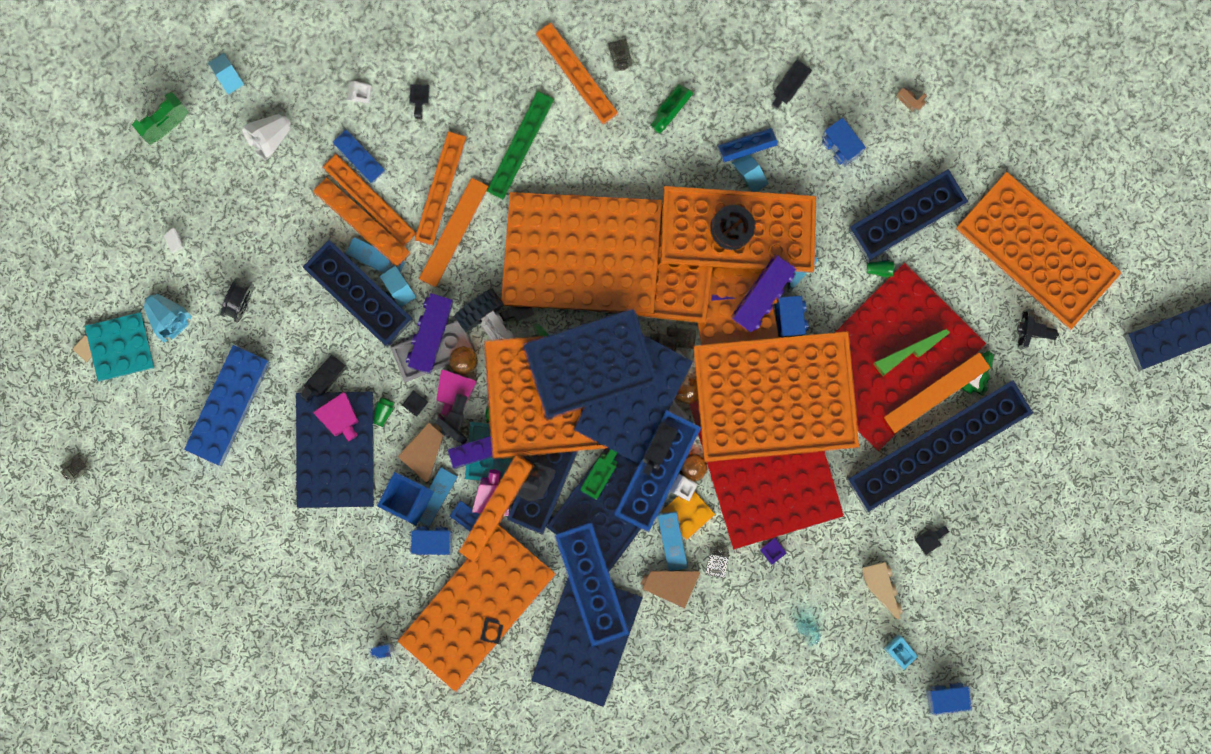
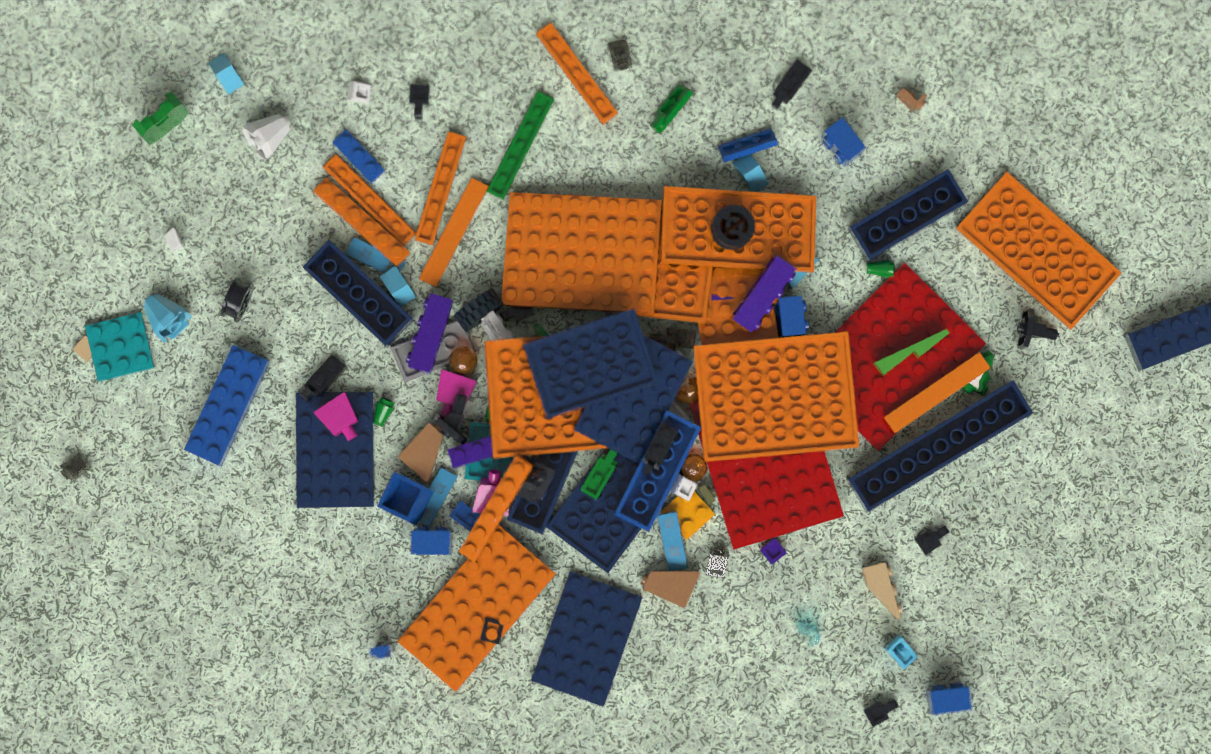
black tile [402,390,429,417] -> none
blue brick [554,523,629,646] -> none
none -> olive plate [698,485,716,505]
none -> black plate [863,699,899,727]

